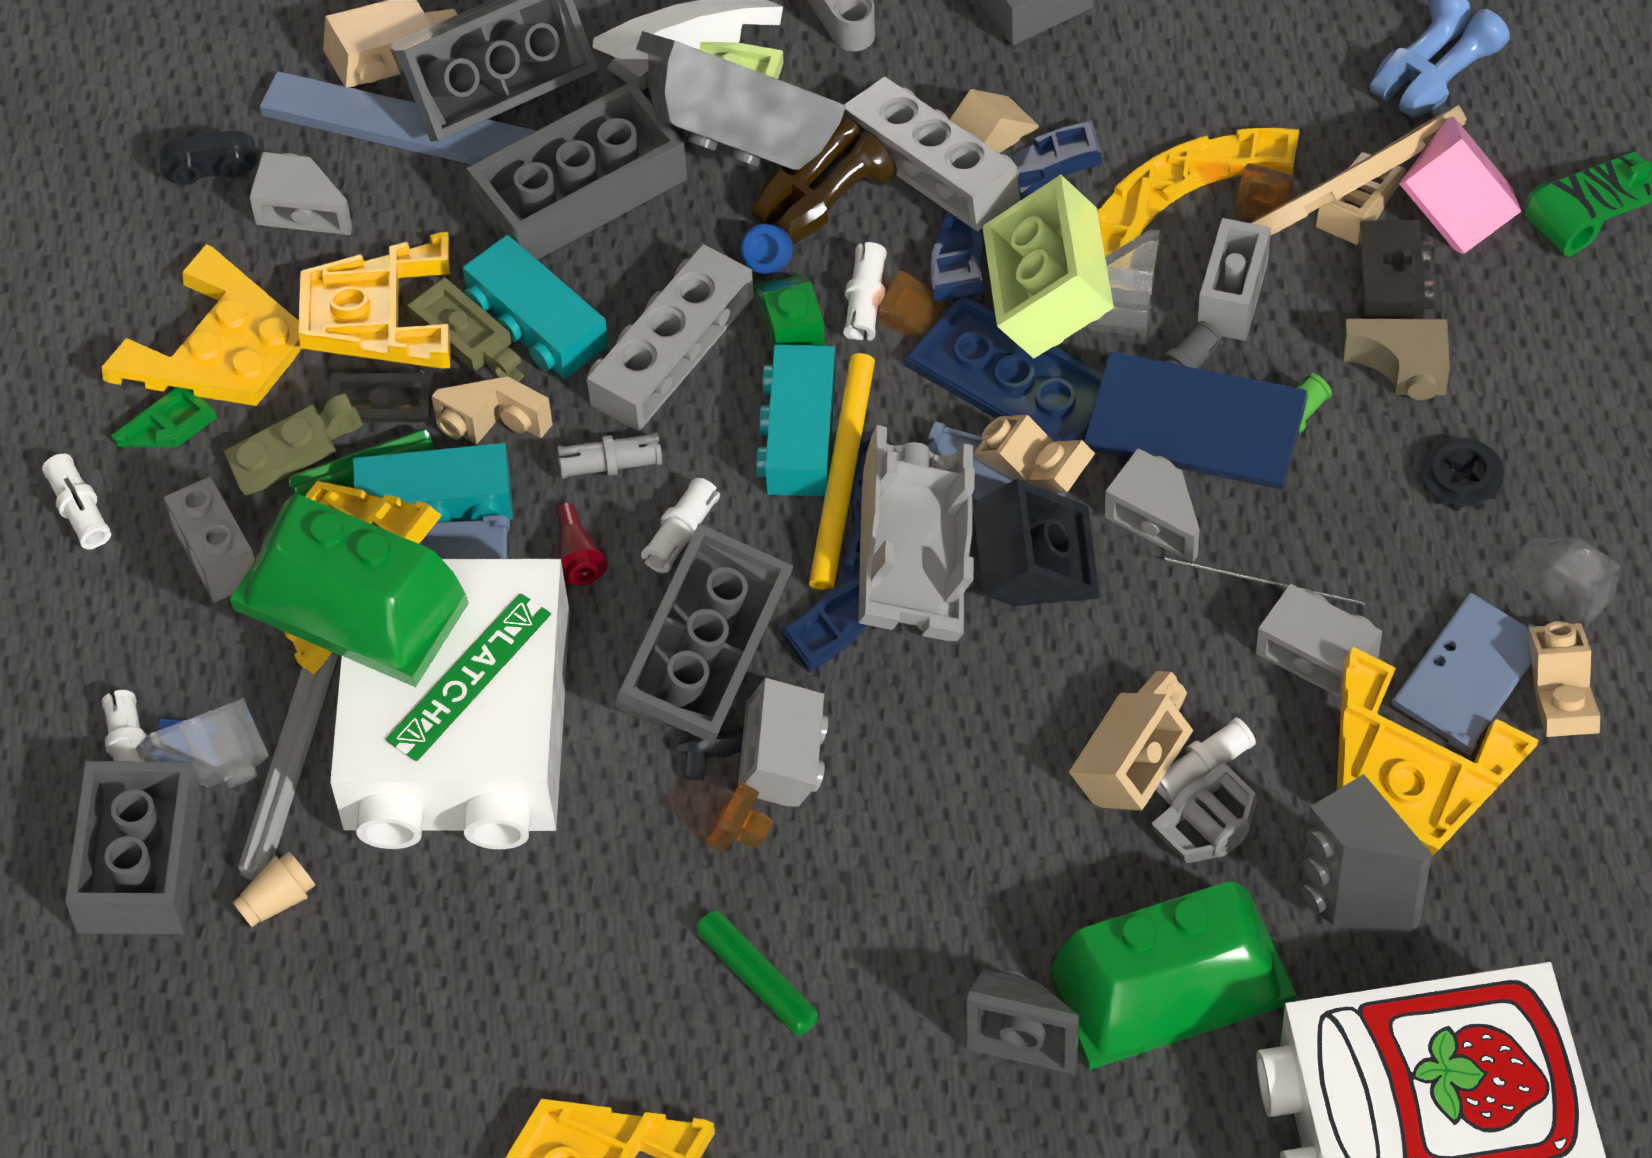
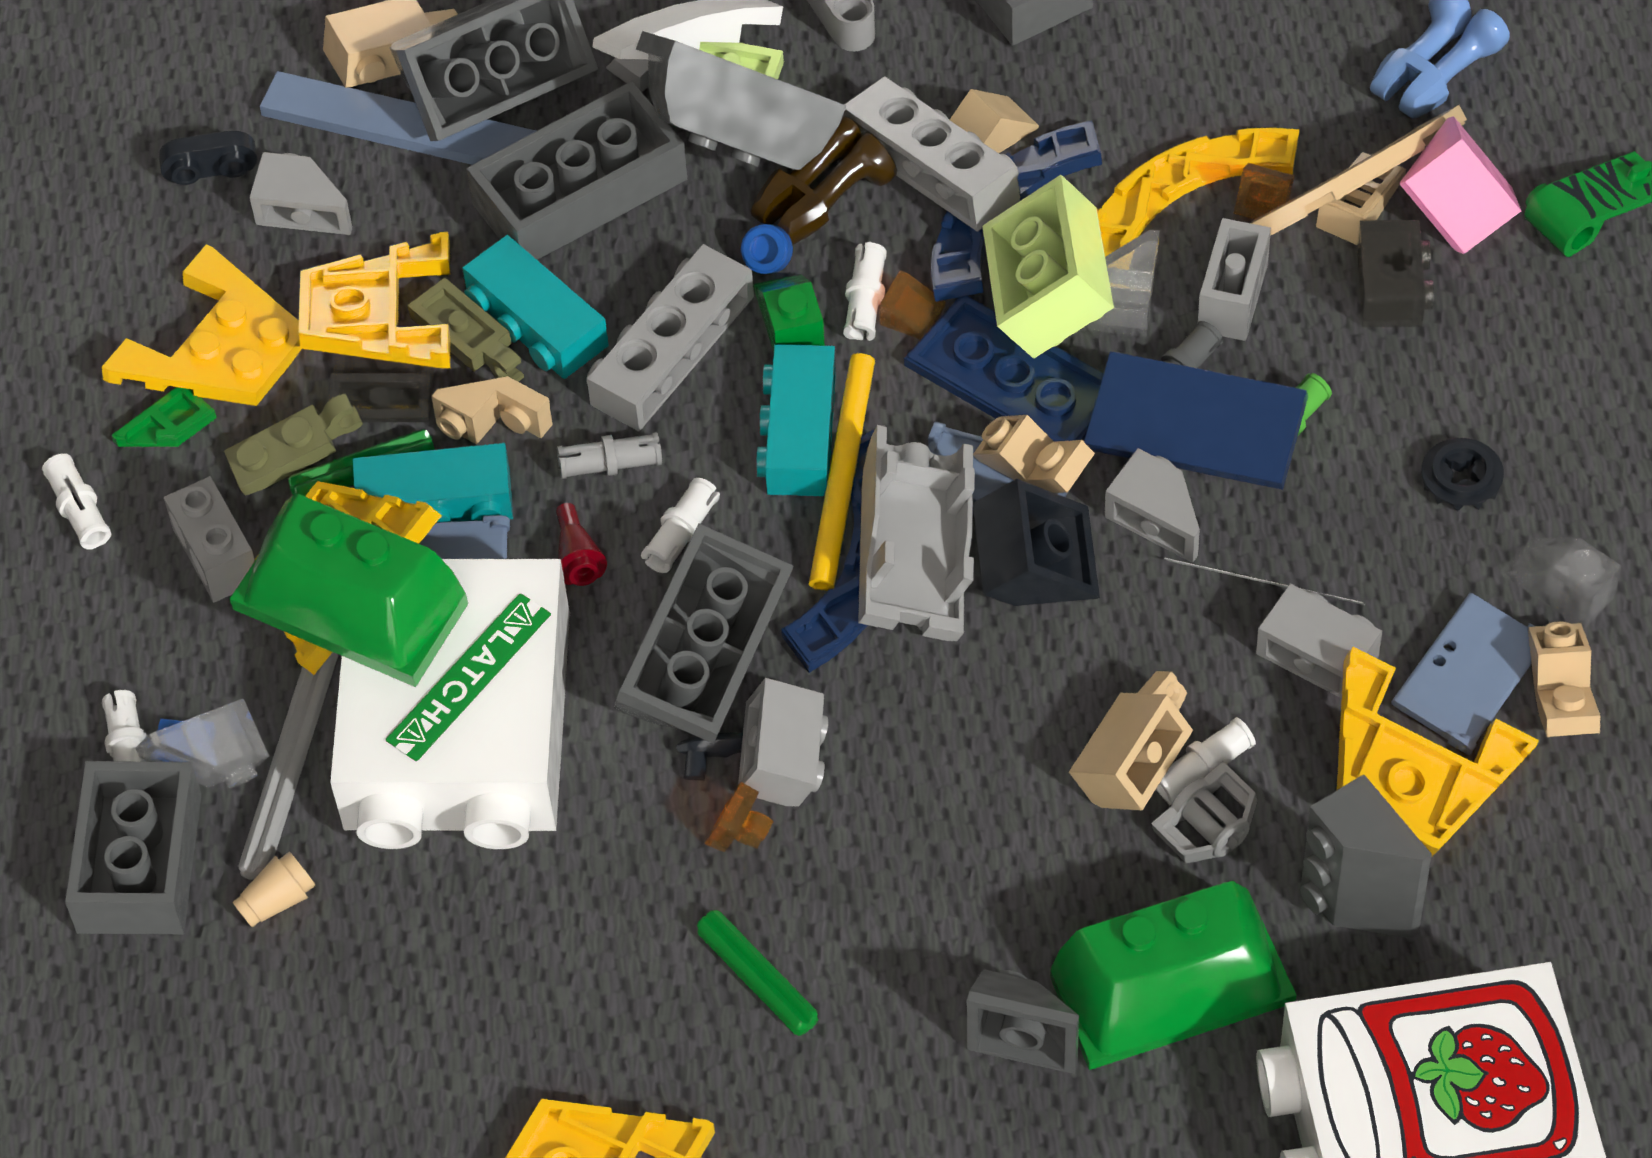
dark tan arch [1343,319,1450,400] -> none

